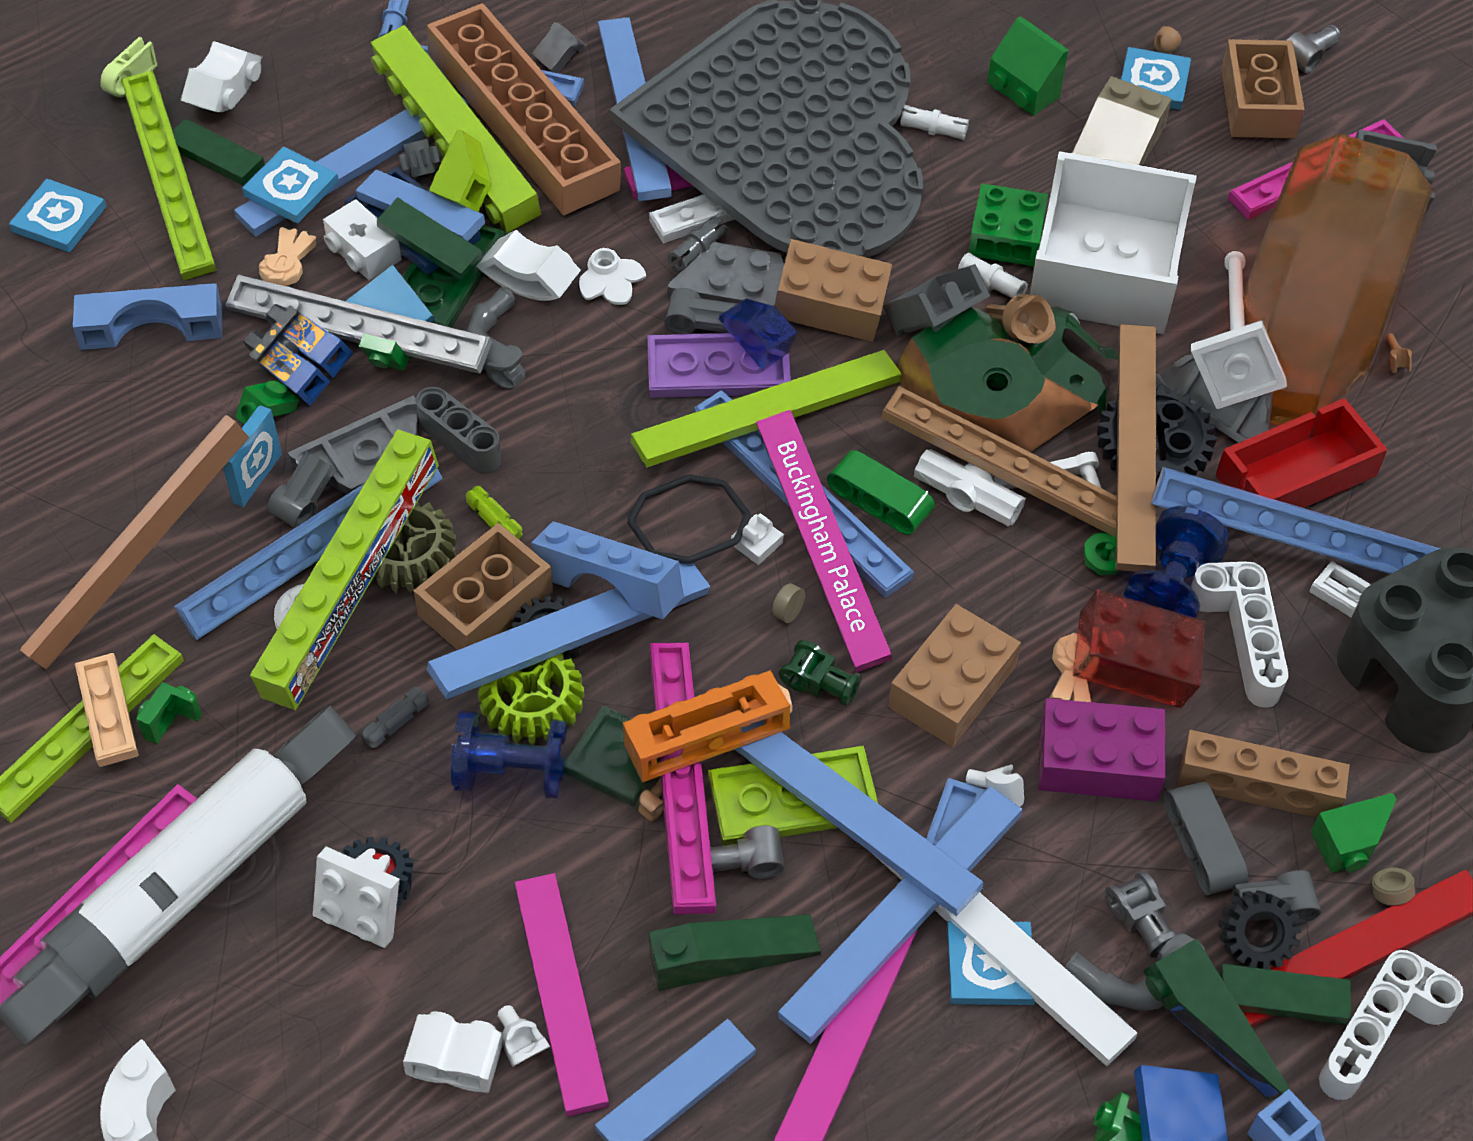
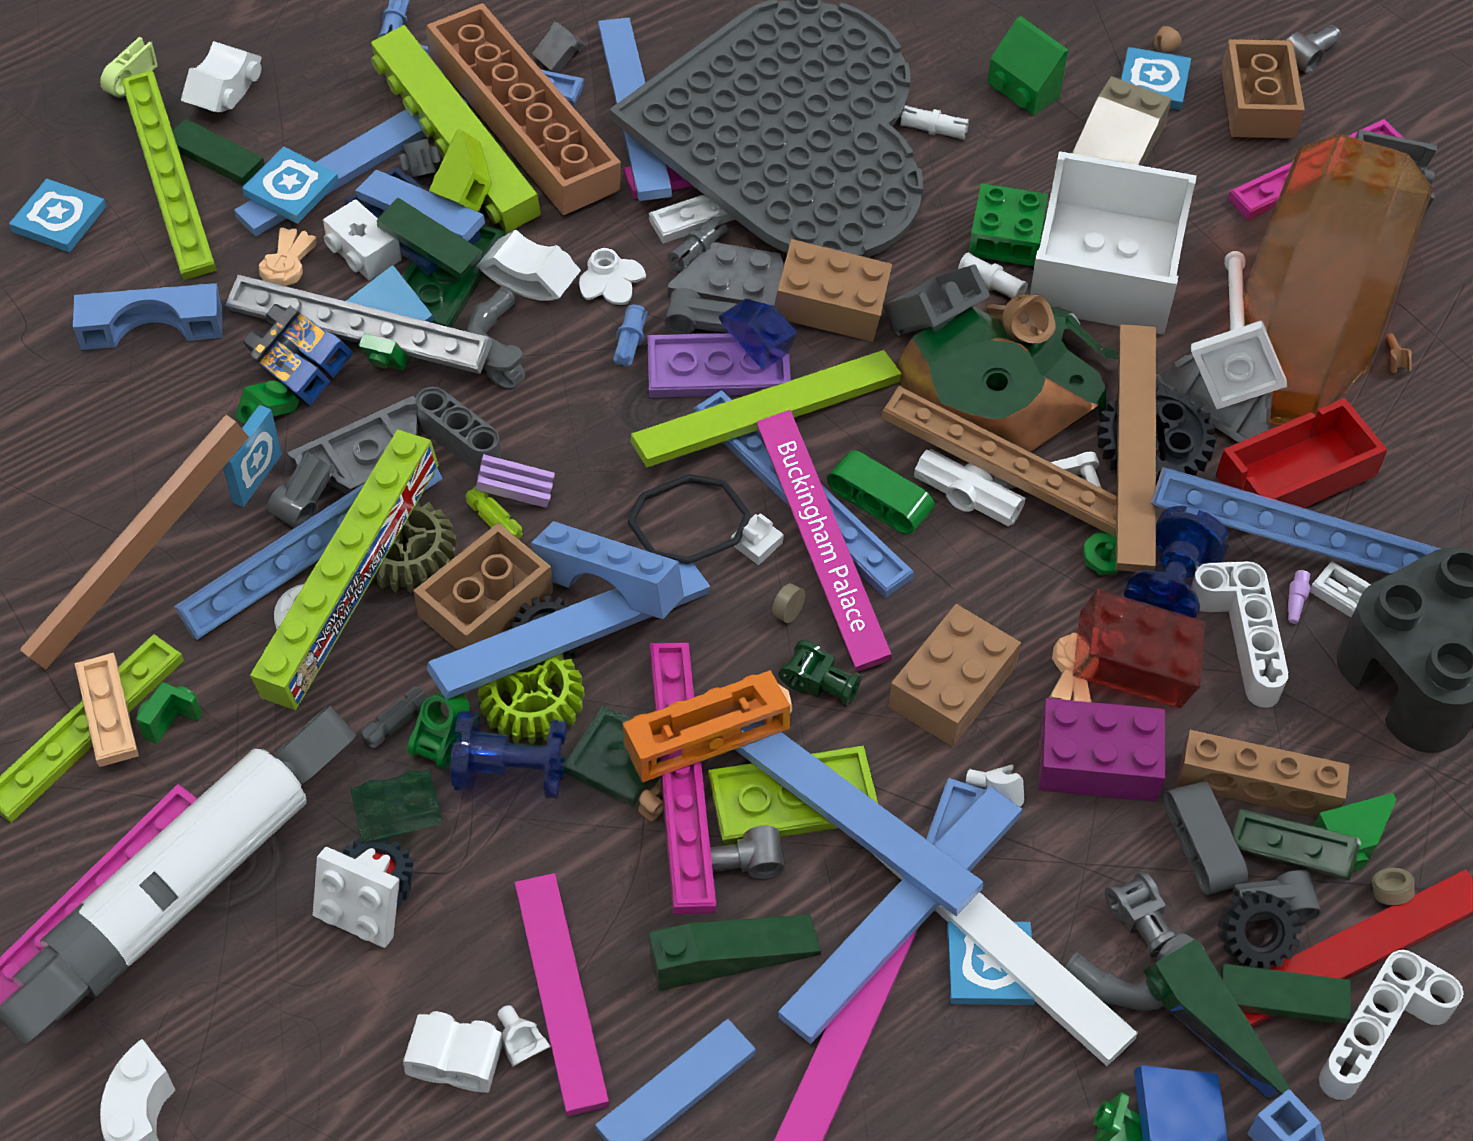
none -> clear green plate [350,769,443,843]
none -> green piece [407,692,469,770]
none -> lavender tile [475,454,555,508]
none -> medium blue axle [613,305,648,367]
none -> dark green tile [1232,809,1361,880]
none -> lavender piece [1288,570,1311,624]

